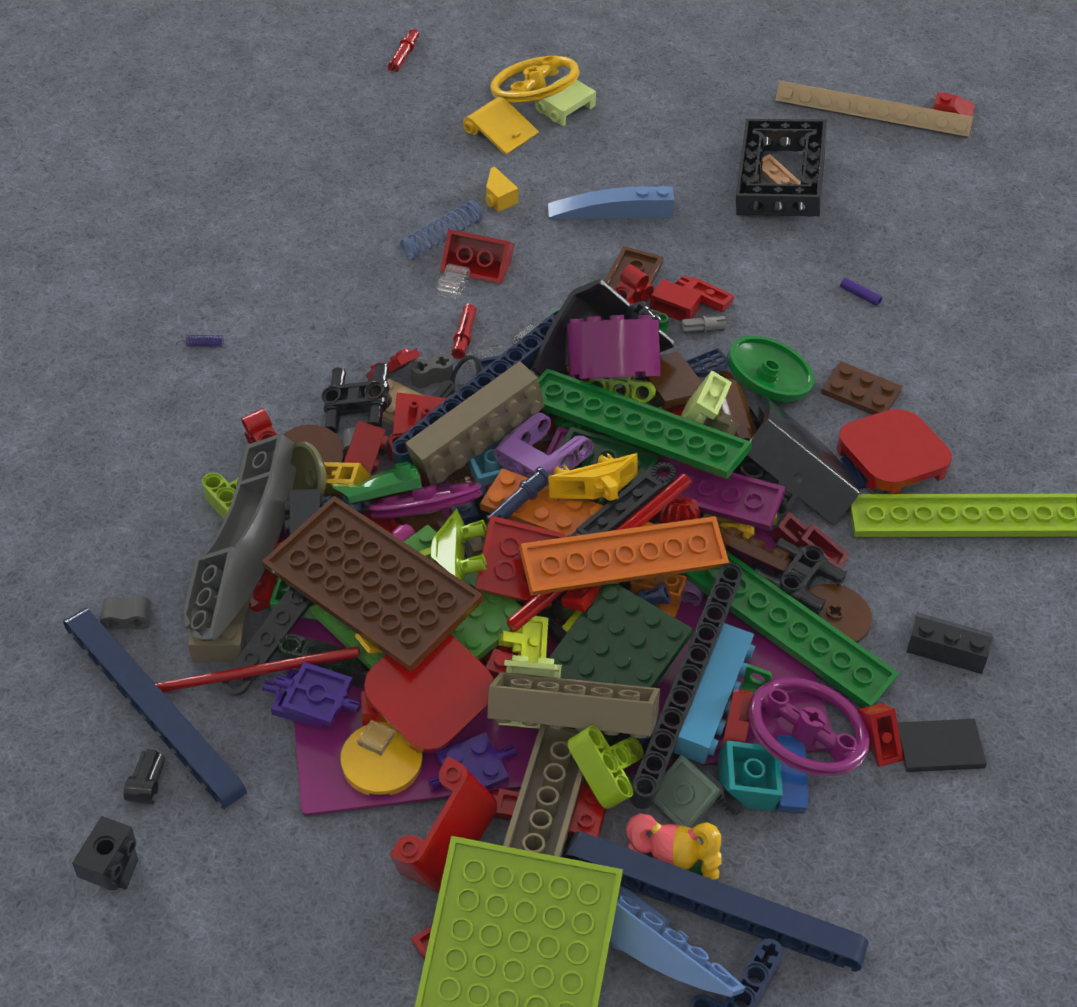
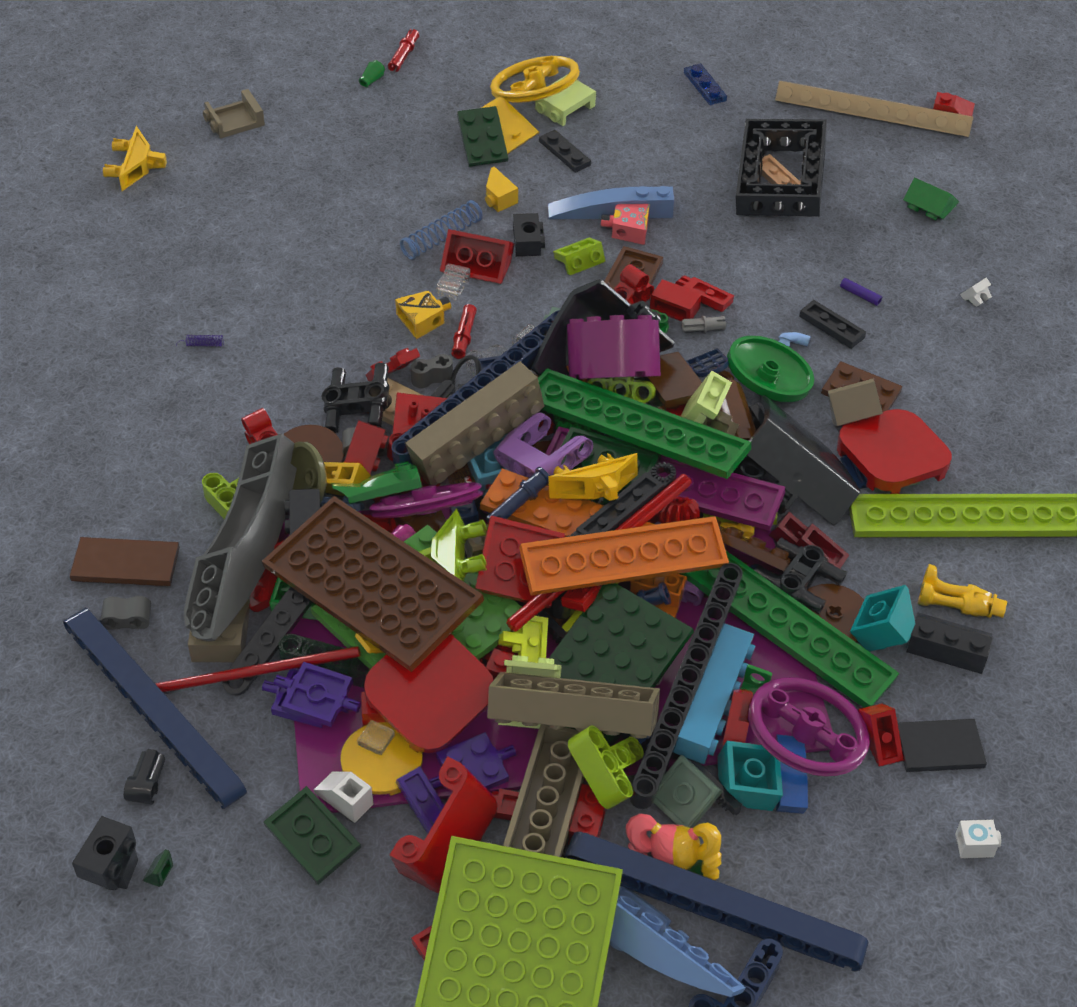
none -> reddish brown tile [70,537,180,586]
none -> yellow connector [103,126,167,191]
none -> dark green slope [143,849,173,887]
none -> dark tan panel [203,89,265,139]
none -> dark green plate [263,786,361,885]
none -> white slope [314,771,373,823]
none -> green cone [359,60,385,88]
none -> yellow torso [395,291,451,339]
none -> dark purple tile [396,766,444,834]
none -> dark green plate [457,106,508,167]
none -> black brick [513,213,545,257]
none -> black plate [539,130,591,173]
none -> lime bracket [553,237,605,275]
none -> coral torso [601,204,650,245]
none -> clear blue plate [684,63,727,105]
none -> light blue arm [778,332,811,347]
none -> black plate [799,300,866,349]
none -> dark tan slope [828,379,883,426]
none -> teal slope [850,585,915,652]
none -> green slope [903,177,959,221]
none -> yellow piece [918,564,1007,618]
none -> white brick [955,820,1001,858]
none -> white tile [960,277,992,307]

